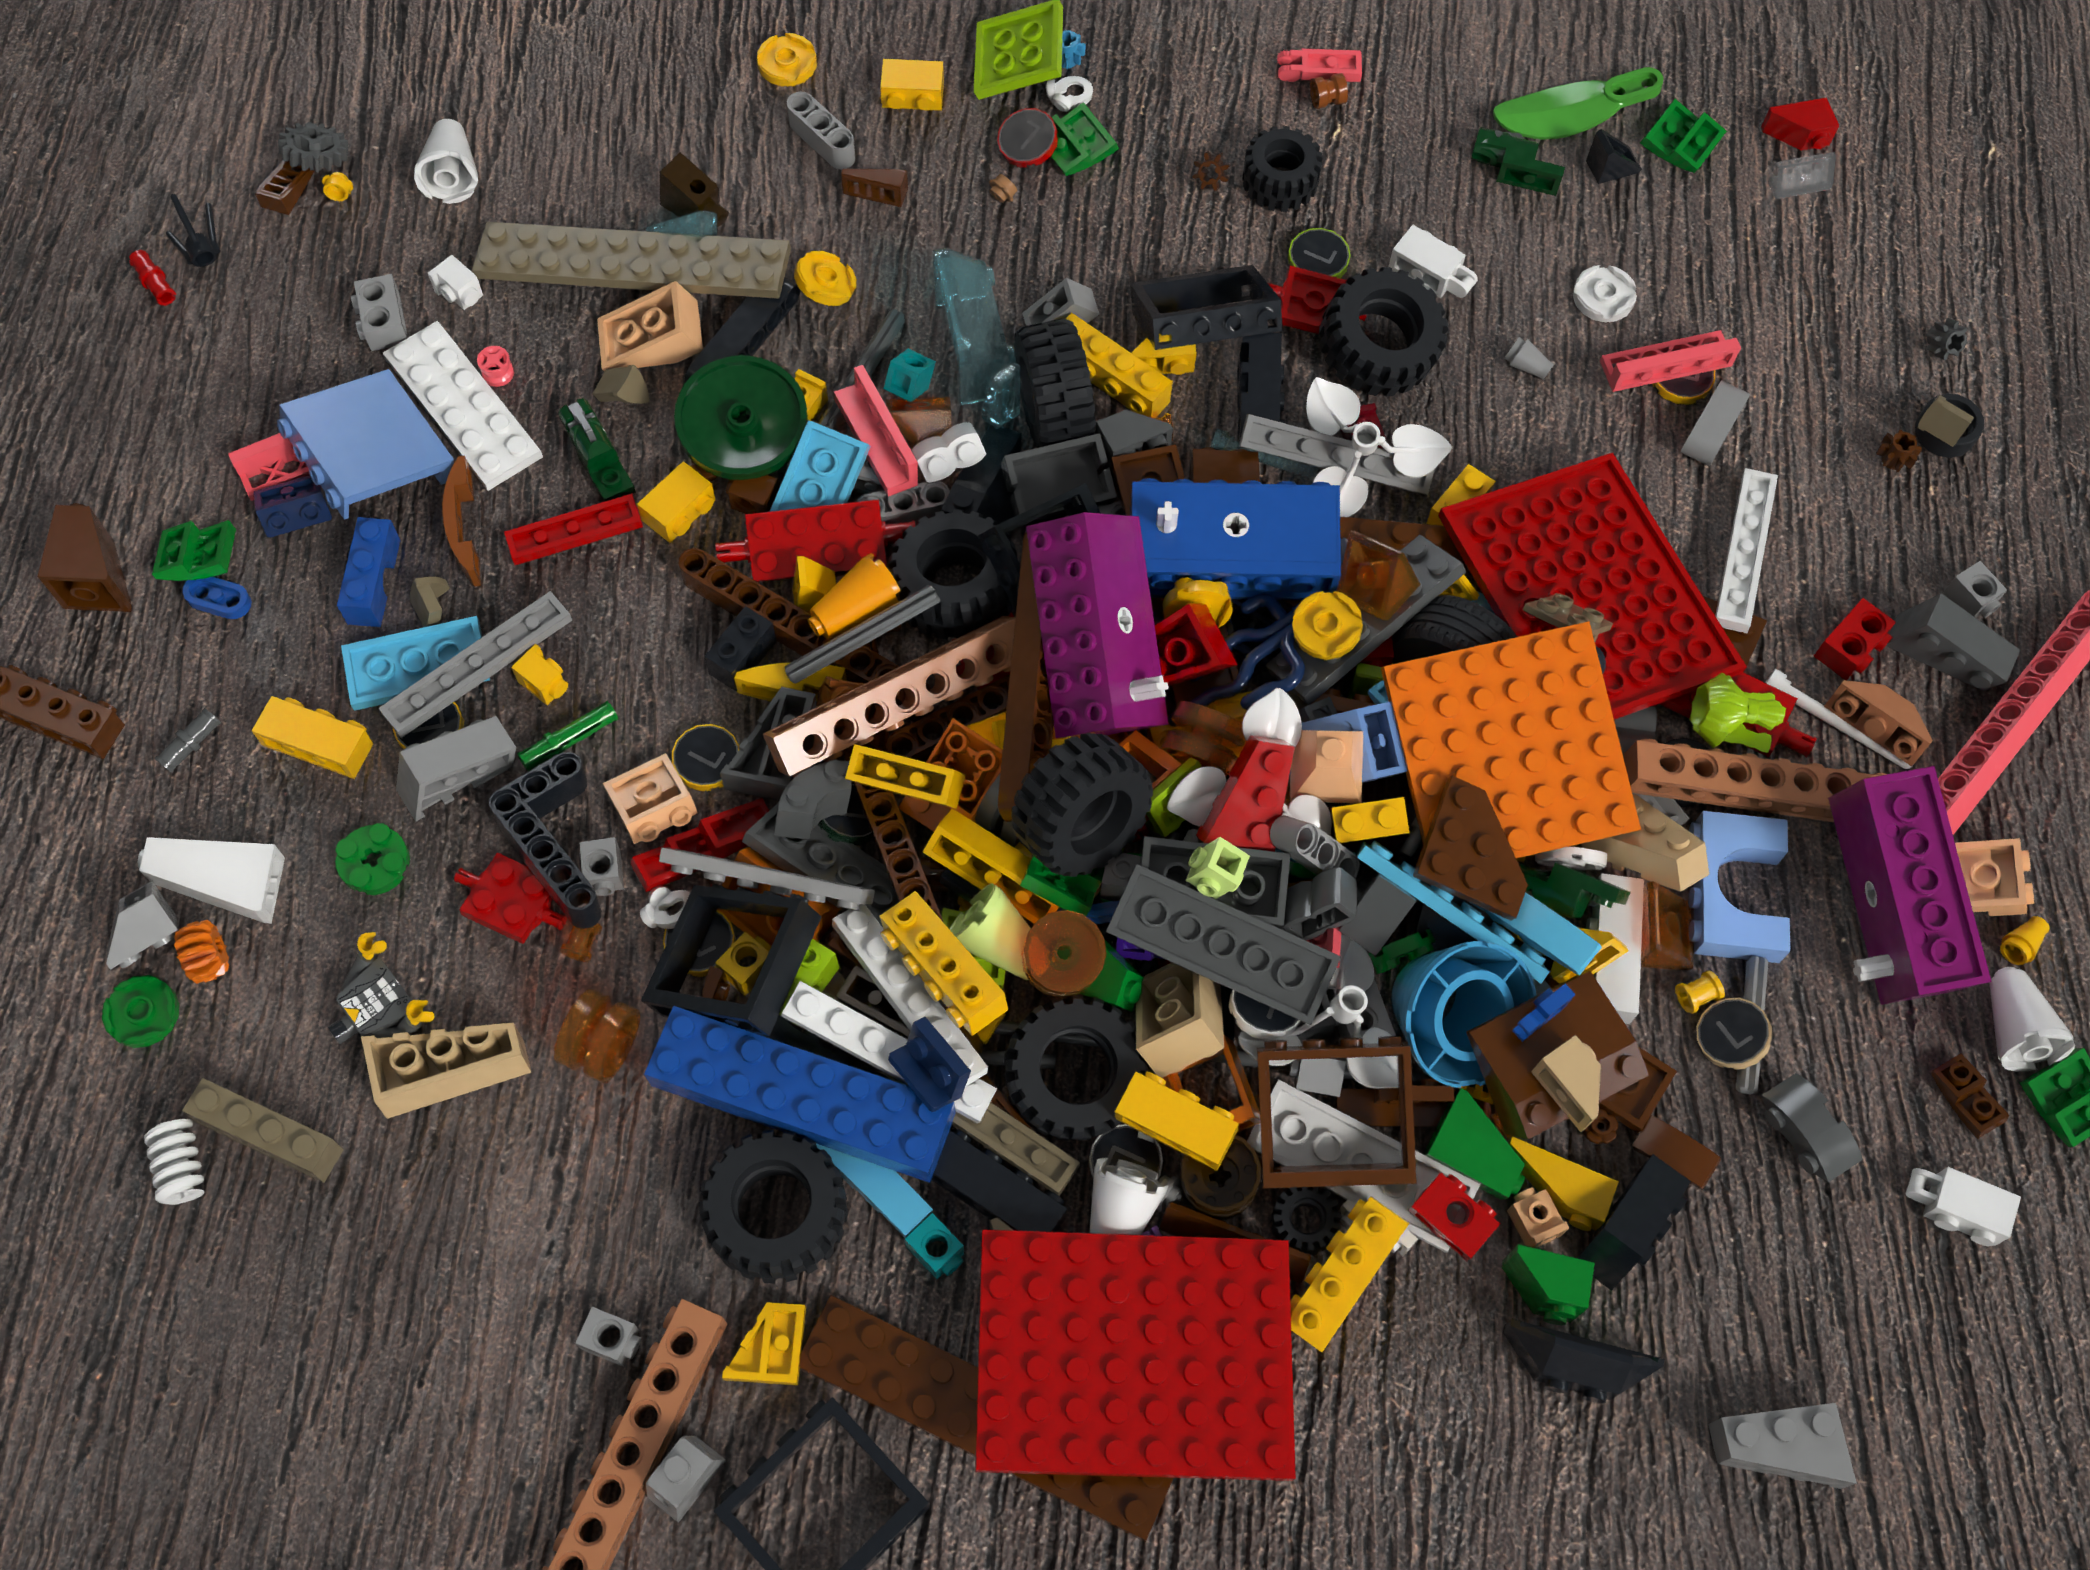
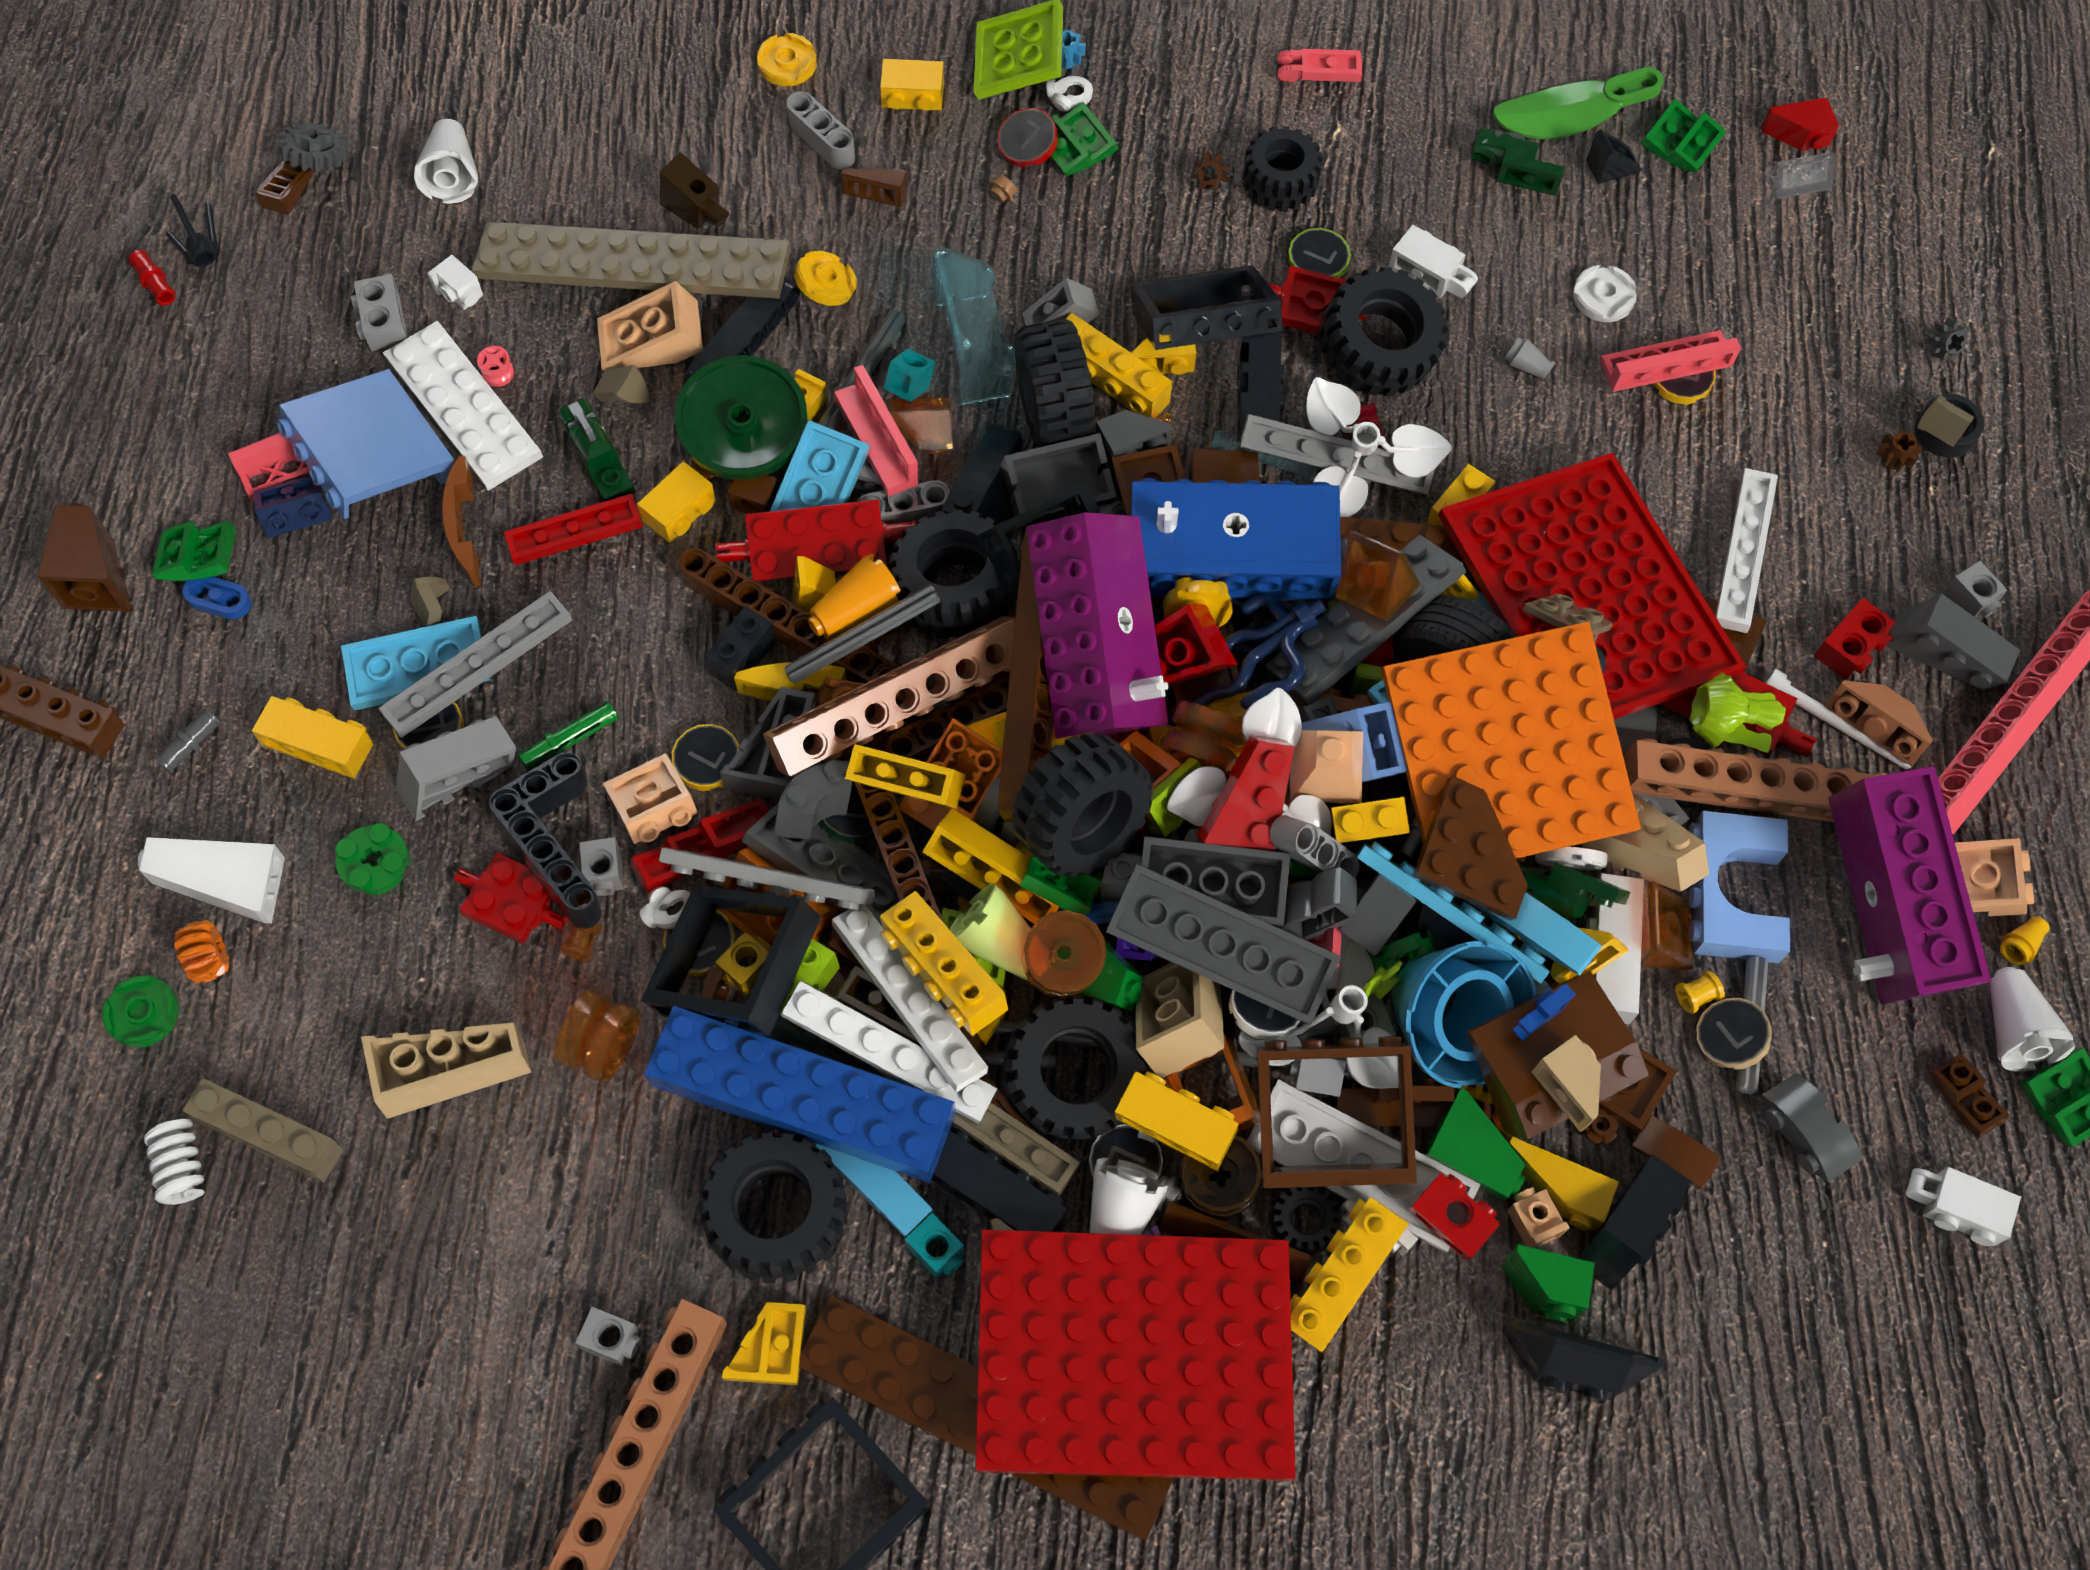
light grey slope [106,881,177,970] -> none
yellow plate [322,172,354,201] -> none
torso [328,932,434,1045] -> none
blue arch [337,517,401,627] -> none
yellow brick [511,644,568,705] -> none
clear light blue slope [646,211,717,237] -> none
light grey torso [646,1436,726,1523] -> none
dark blue bracket [888,1017,971,1112] -> none
white brick [912,423,986,482] -> none
clear light blue slope [982,362,1020,429] -> none
yellowish green brick [1186,837,1250,899] -> none
yellow tile [1292,591,1363,660] -> none
dark orange wheel [1310,73,1348,109] -> none
light grey beam [1681,380,1751,467] -> none
light grey wedge [1708,1403,1857,1489] -> none
none -> lime plate [1362,961,1403,999]

